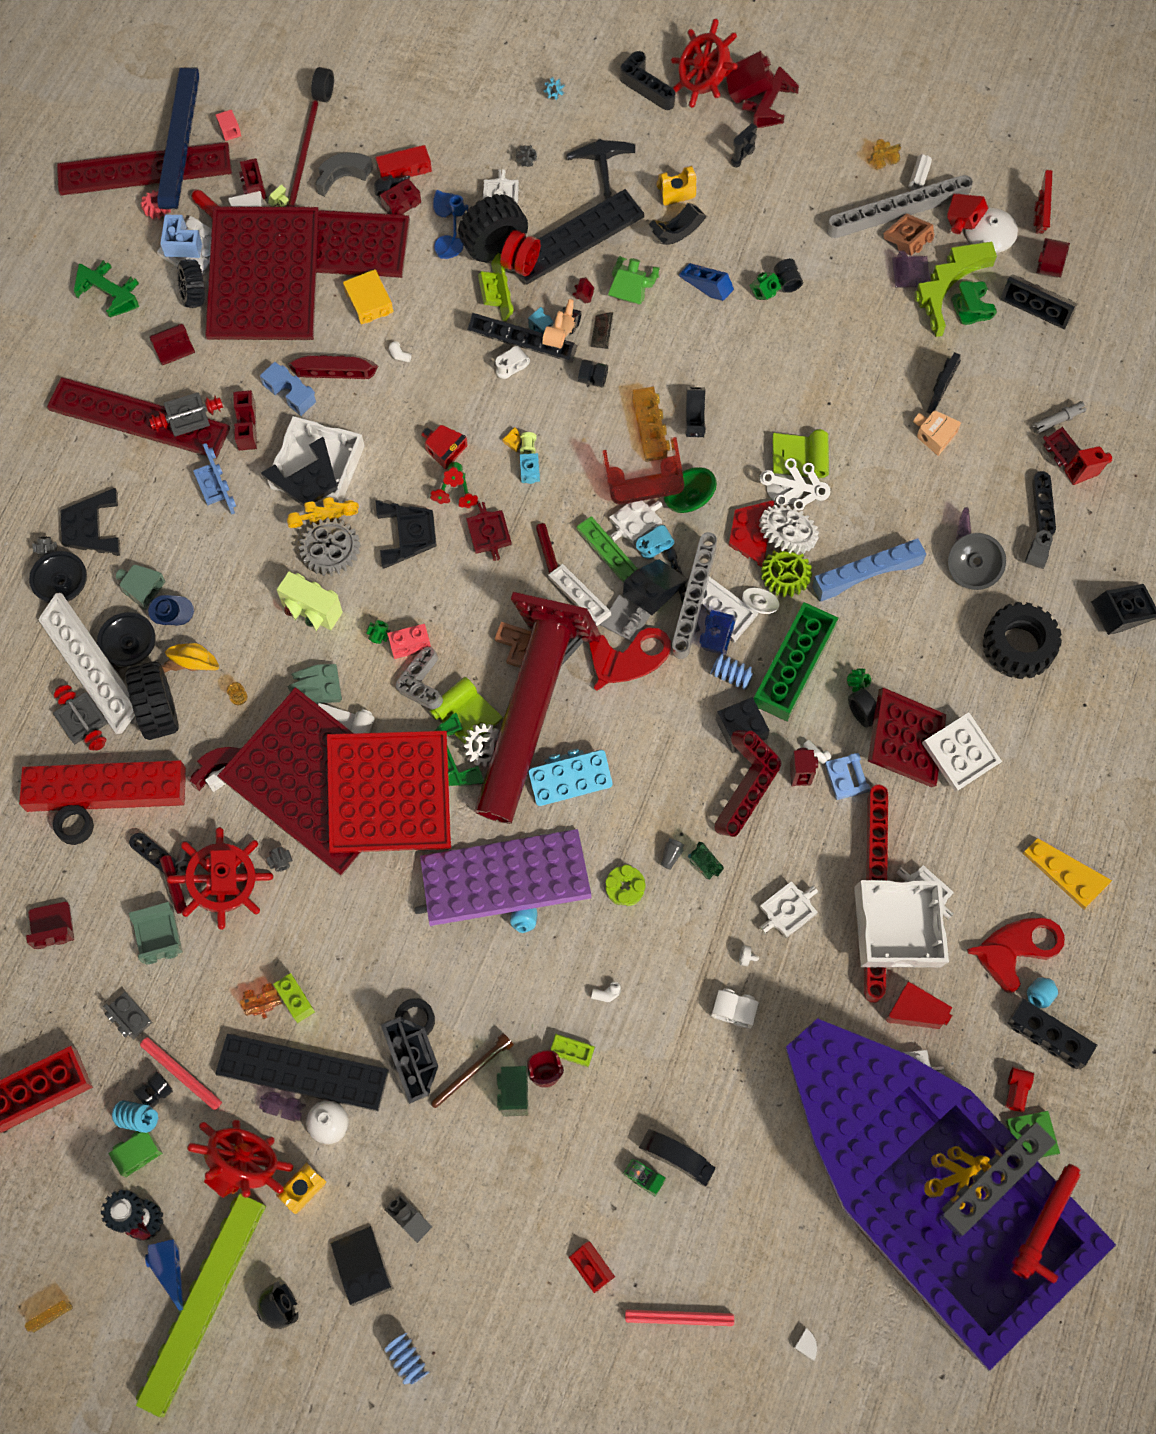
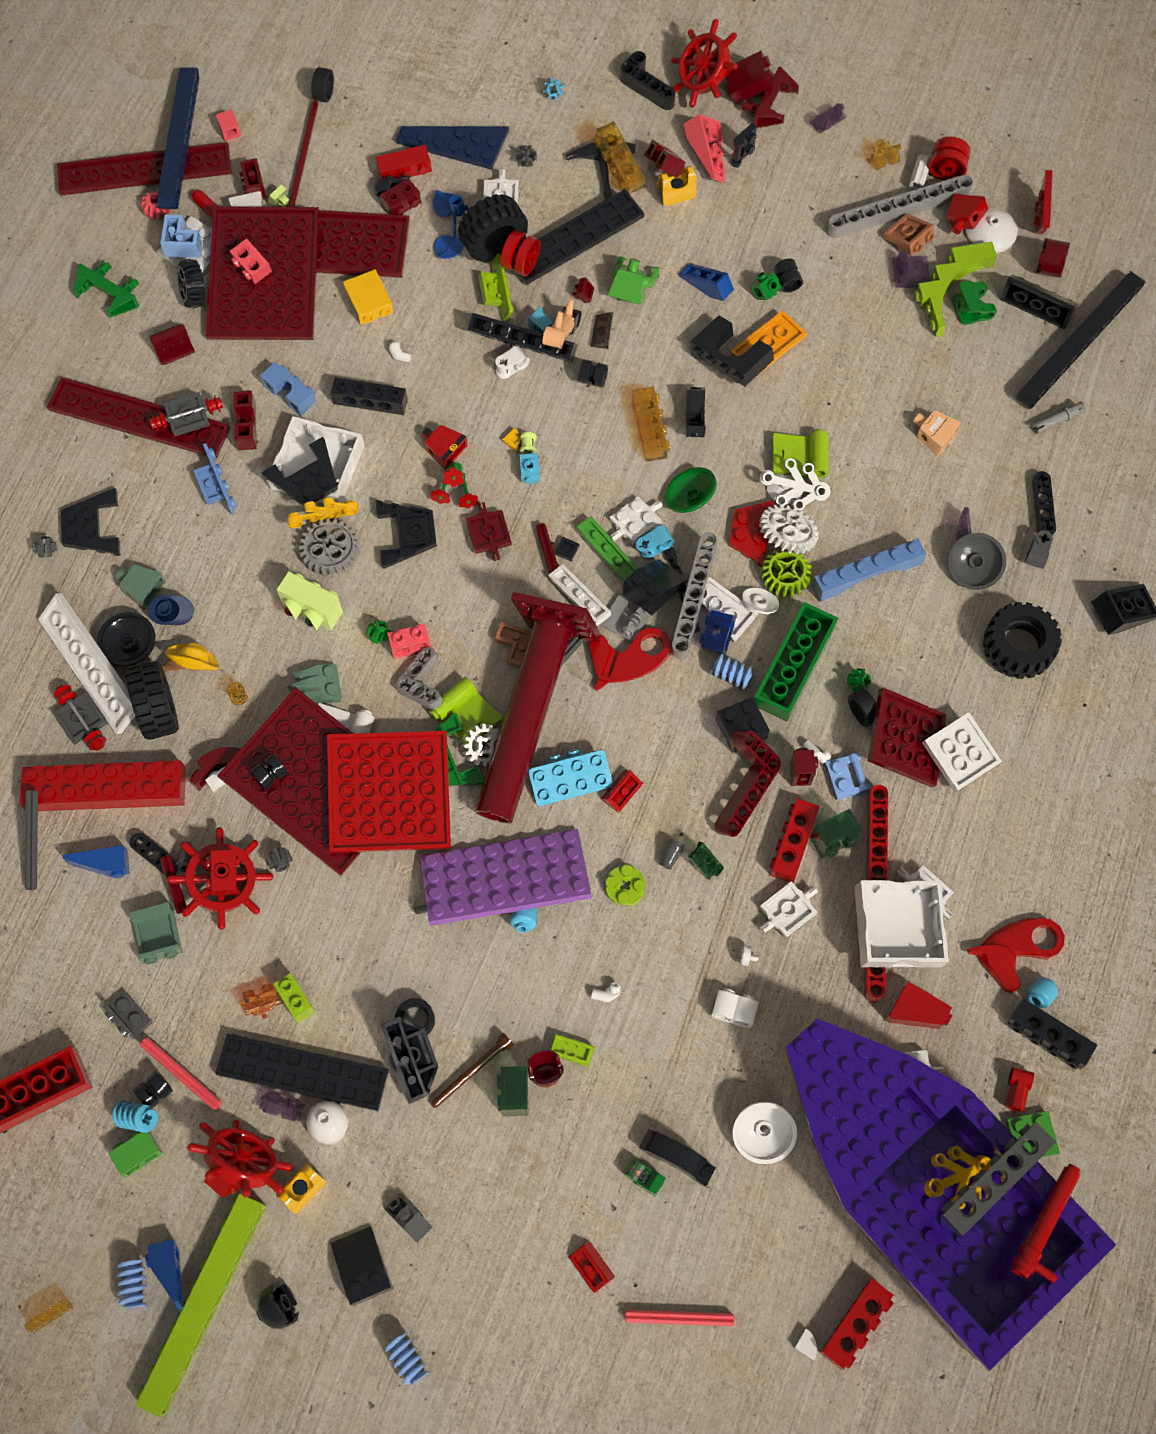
dark red bracket [26,902,74,949] -> none
black dish [29,551,87,603] -> none
black tyre [52,805,94,845] -> none
black plate [101,1190,164,1241] -> none
dark red brick [287,354,379,379] -> none
dark grey arch [316,152,373,197] -> none
clear red windscreen [601,437,684,505] -> none
black arch [649,203,707,245] -> none
black wing [927,352,961,414] -> none
yellow wing [1023,838,1112,909] -> none
dark red bracket [1043,426,1080,469] -> none
red torso [1064,446,1112,485] -> none
none -> dark grey axle [25,790,38,890]
none -> blue slope [63,845,130,878]
none -> light blue piece [117,1260,147,1309]
none -> coral brick [230,238,272,284]
none -> black wheel [249,753,288,791]
none -> black brick [331,377,408,415]
none -> dark blue wing [396,126,509,170]
none -> black tile [555,537,580,562]
none -> clear yellow brick [594,121,646,194]
none -> red slope [601,770,643,813]
none -> dark red arch [644,139,686,178]
none -> coral wedge [684,114,725,182]
none -> black arch [690,315,774,387]
none -> light orange plate [730,310,807,375]
none -> white dish [733,1101,797,1164]
none -> red brick [769,798,820,883]
none -> clear purple hinge [810,103,847,134]
none -> clear green brick [810,809,862,859]
none -> red brick [819,1278,894,1370]
none -> red wheel [929,136,971,181]
none -> black beam [1015,271,1146,409]

